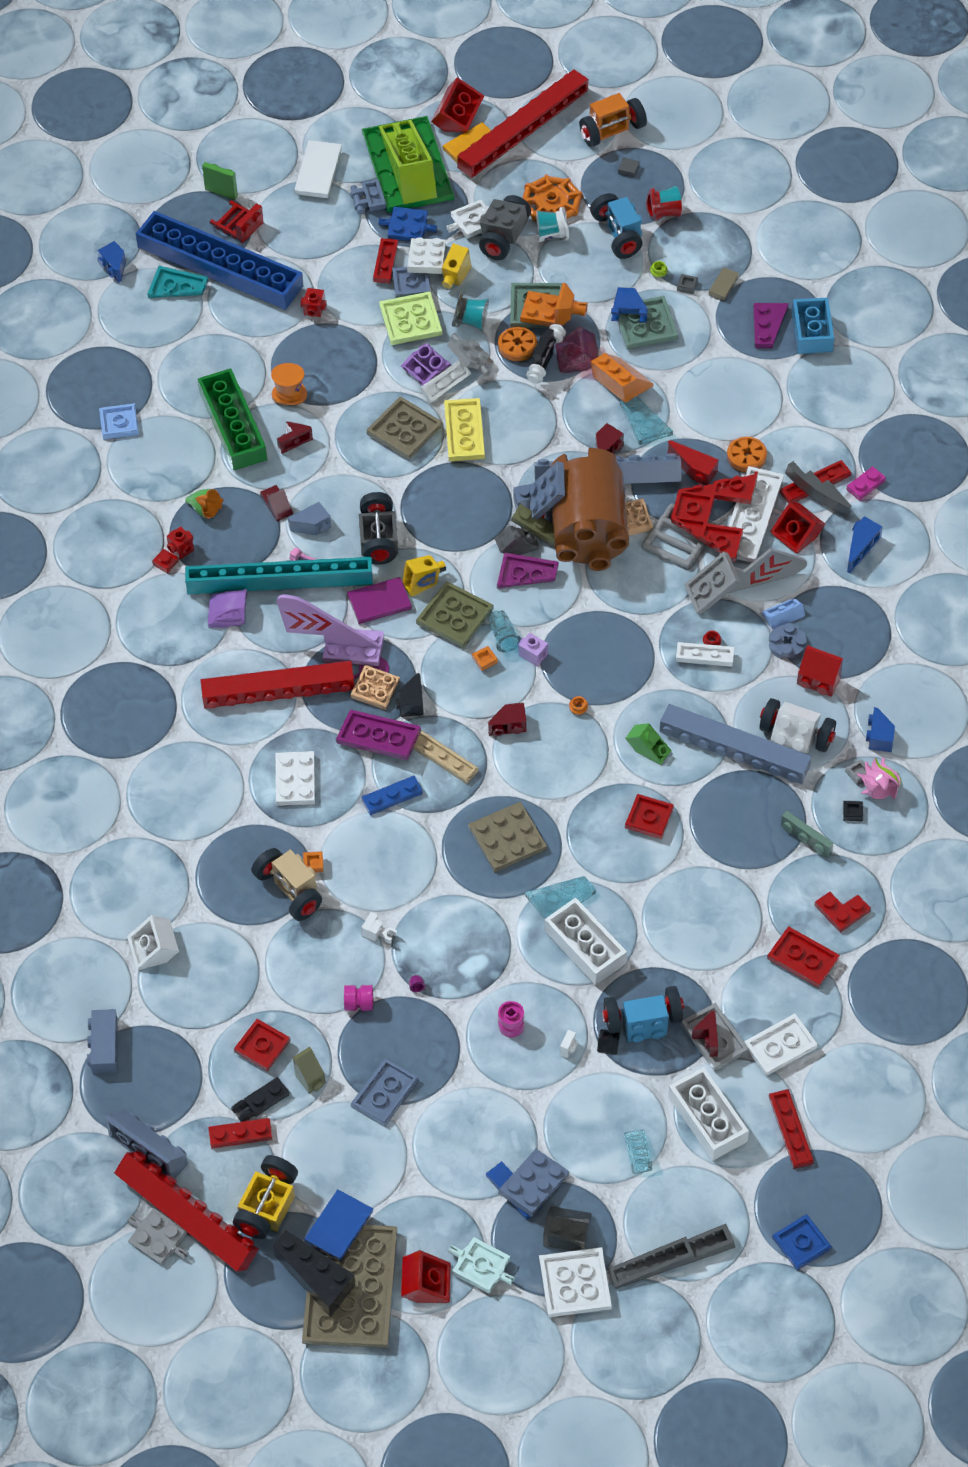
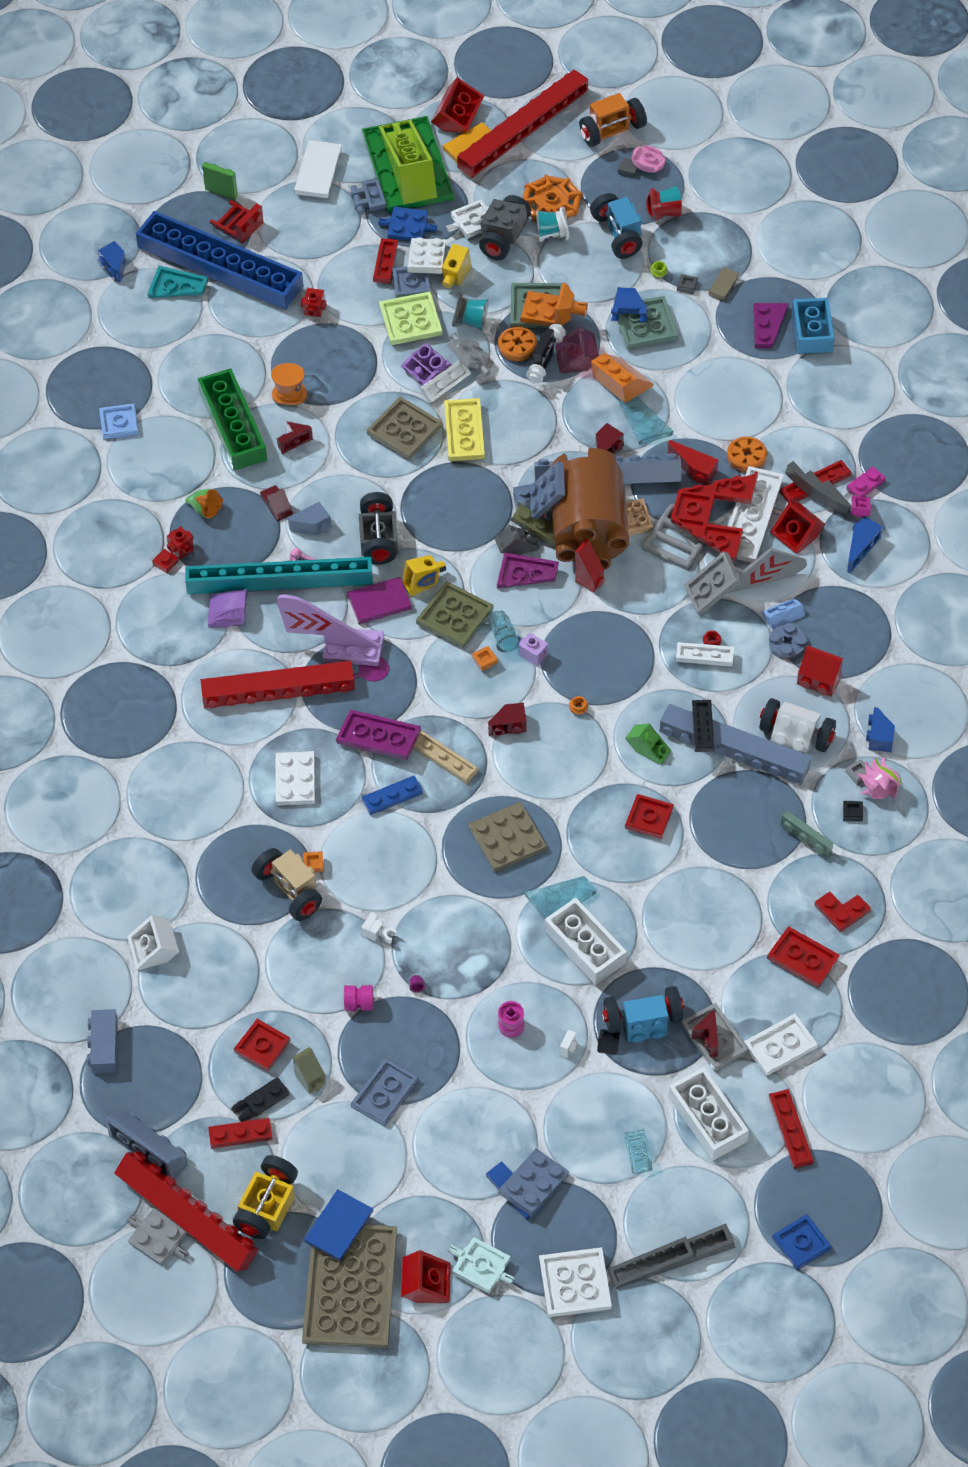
black wedge [273,1230,356,1318] -> none
light nougat tile [351,665,400,710] -> none
black slope [396,673,424,717] -> none
clear smoke slope [543,1206,592,1251] -> none
none -> red slope [575,539,605,592]
none -> bright pink tile [631,145,666,173]
none -> black plate [692,700,714,752]
none -> dark pink plate [851,496,871,518]

